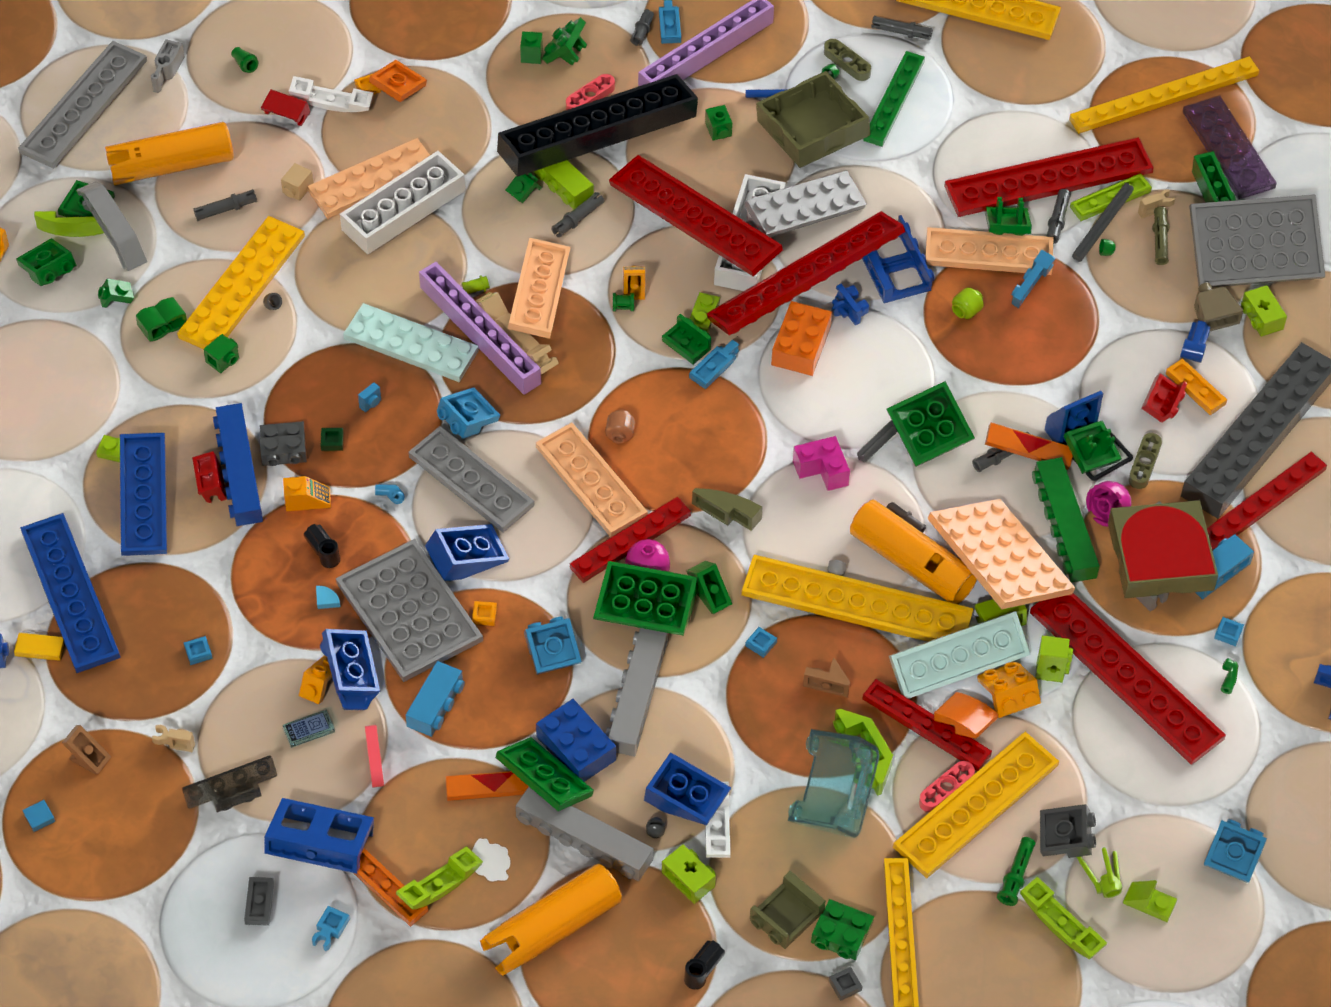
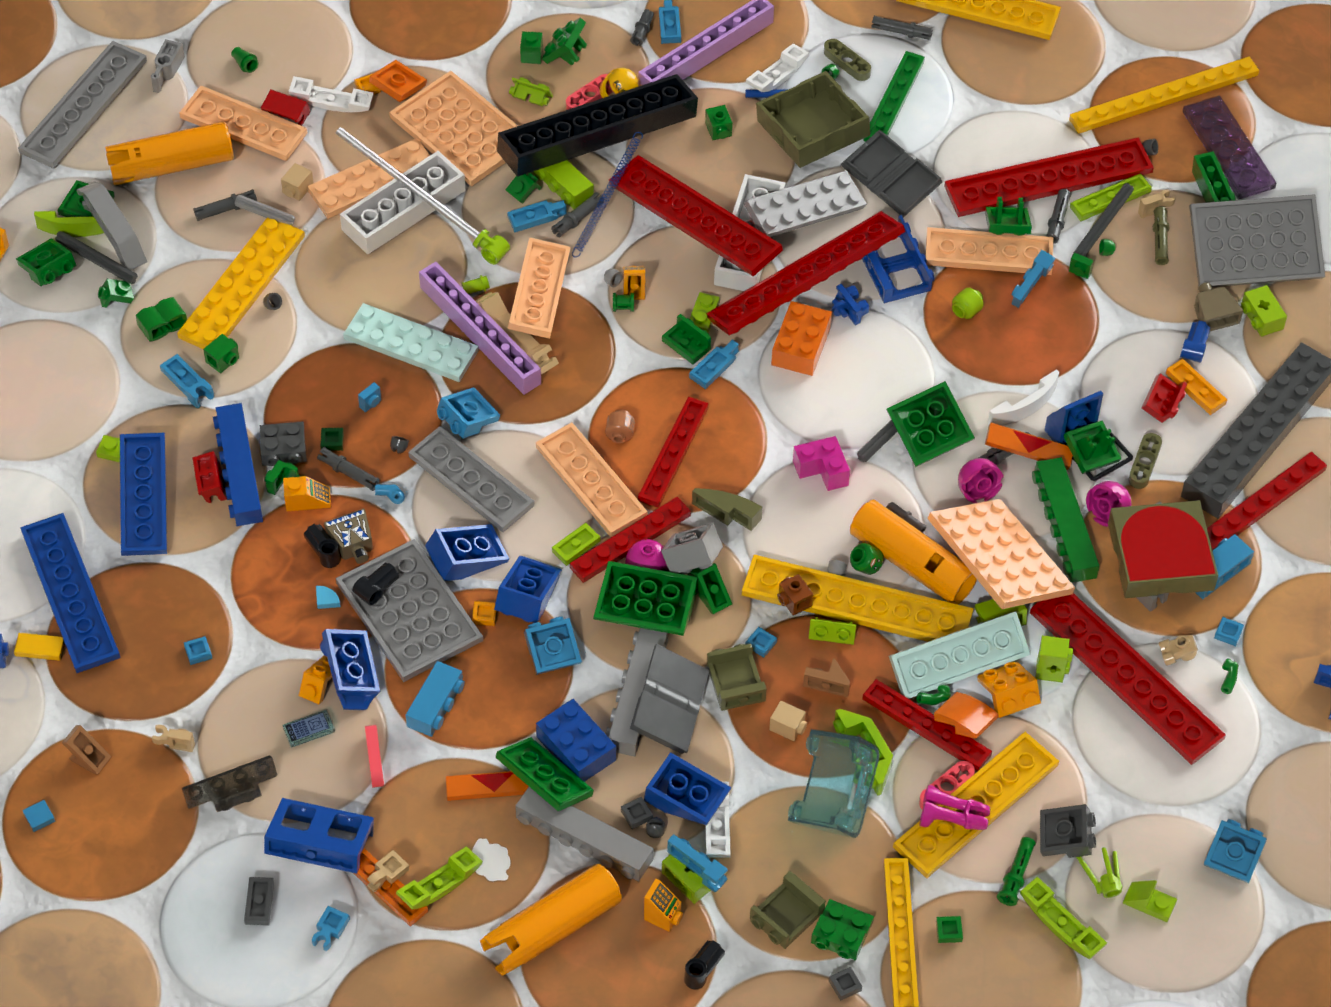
none -> dark grey axle [55,231,138,284]
none -> dark azure plate [160,354,214,408]
none -> light nougat plate [179,86,307,161]
none -> light grey axle [235,195,295,226]
none -> green bracket [265,460,299,495]
none -> dark grey pin [317,447,380,491]
none -> torso [324,508,373,564]
none -> flat silver piece [335,127,510,265]
none -> black piece [352,563,399,606]
none -> tan plate [367,850,409,892]
none -> light nougat plate [389,71,517,187]
none -> dark grey hinge [390,436,409,454]
none -> blue slope [494,555,562,623]
none -> dark azure hinge [507,200,567,233]
none -> lime hinge [509,77,553,107]
none -> lime plate [552,523,601,566]
none -> piece [572,132,643,257]
none -> yellow helmet [600,67,639,98]
none -> light grey hinge [604,269,623,287]
none -> dark grey plate [621,797,653,829]
none -> dark grey piece [630,644,710,754]
none -> red plate [638,396,709,508]
none -> light orange slope [644,879,683,932]
none -> light grey brick [661,523,723,575]
none -> dark azure plate [667,834,728,892]
none -> olive panel [707,644,767,711]
none -> white slope [746,44,809,92]
none -> tan brick [769,701,807,741]
none -> dark orange brick [777,574,813,616]
none -> lime hinge [809,617,856,645]
none -> dark grey piece [841,130,942,217]
none -> green head [850,543,883,575]
none -> green arm [916,685,951,705]
none -> dark pink piece [919,785,990,830]
none -> green plate [936,916,963,943]
none -> dark pink cylinder [958,458,1003,503]
none -> white slope [988,369,1059,426]
none -> green plate [1069,253,1094,279]
none -> dark grey hinge [1142,139,1158,156]
none -> tan plate [1159,635,1198,666]

